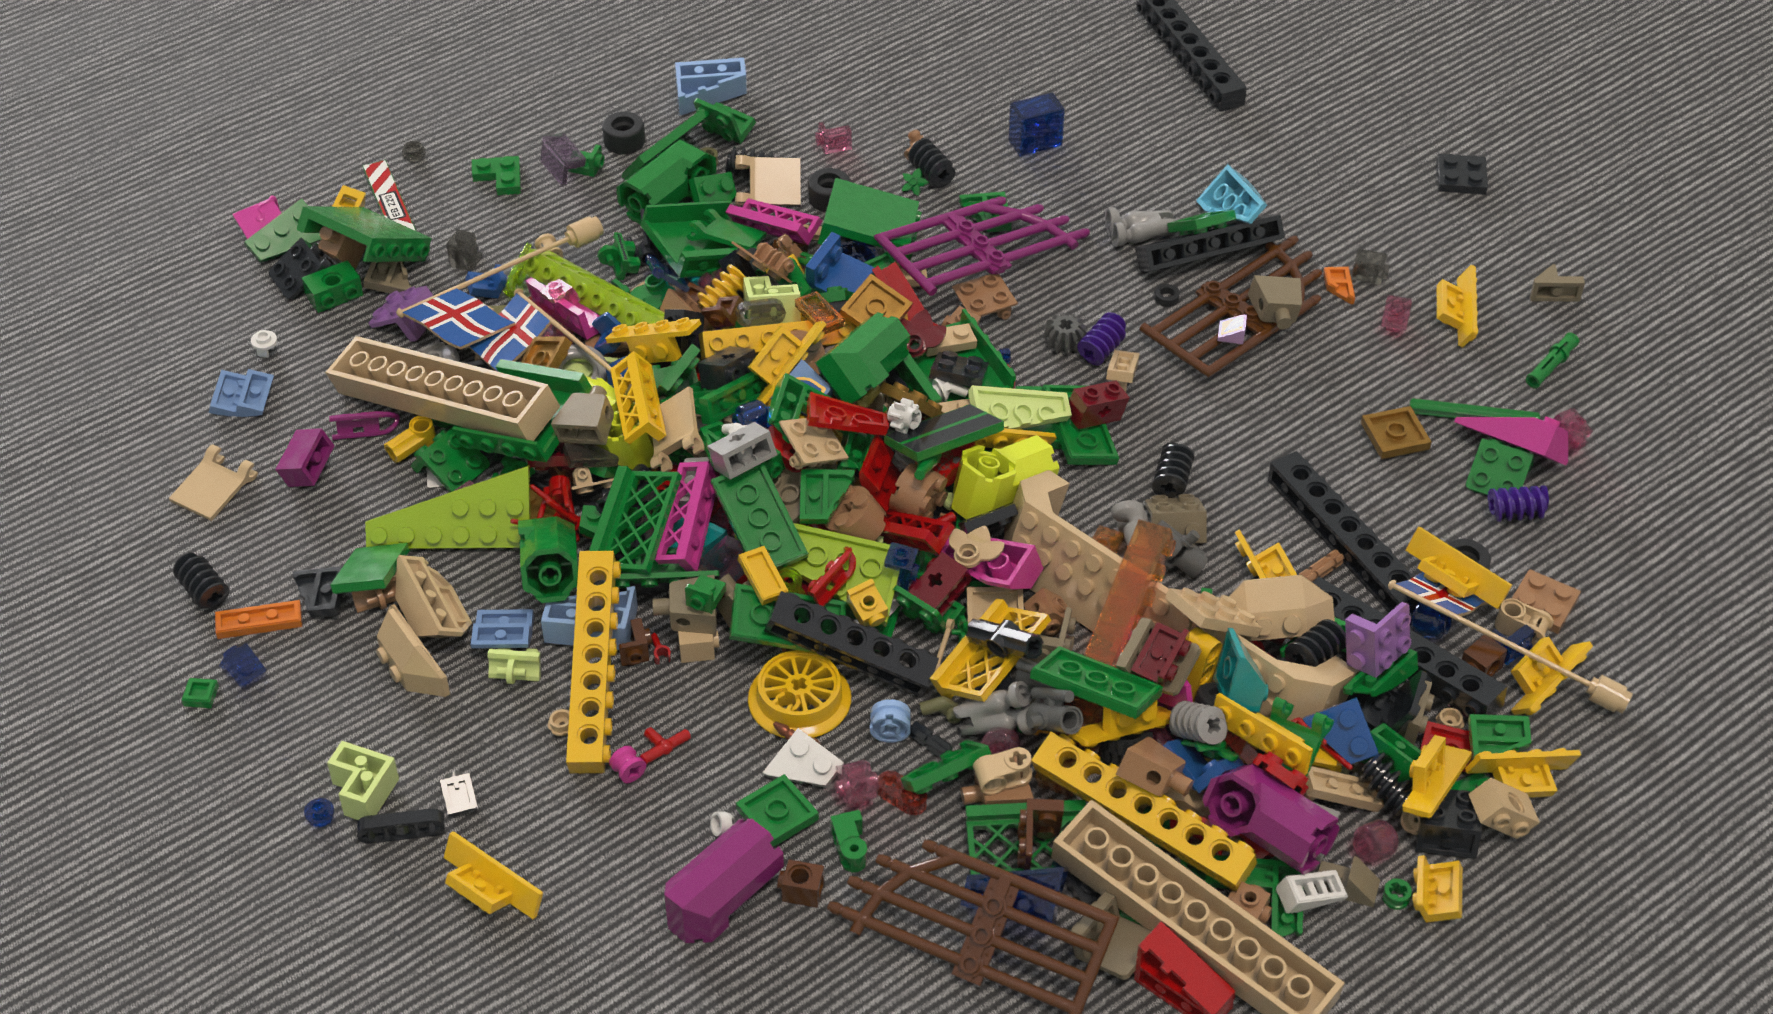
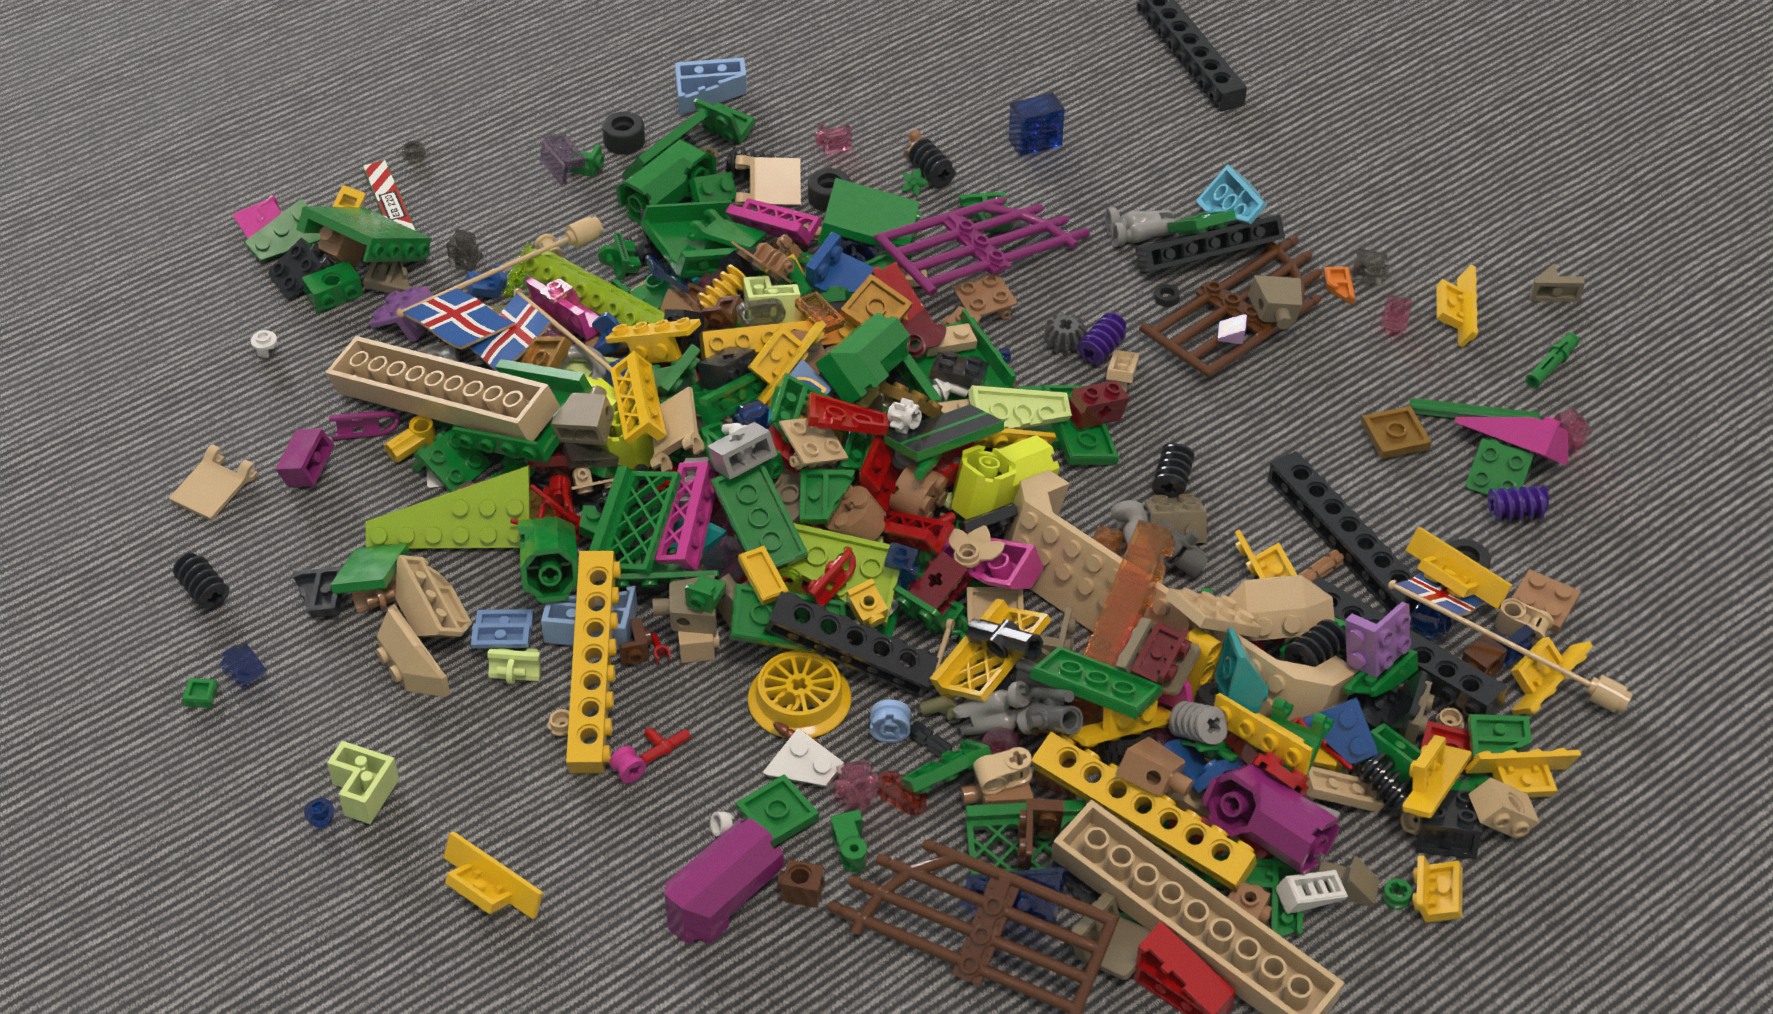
medium blue slope [209,369,274,417] -> none
orange tile [215,600,303,639] -> none
black beam [357,808,445,844] -> none
bracket [440,771,477,816] -> none
green plate [472,156,521,195] -> none
medium nougat brick [1023,587,1067,637] -> none
clear pink head [1353,819,1398,863] -> none
black plate [1437,154,1488,195] -> none

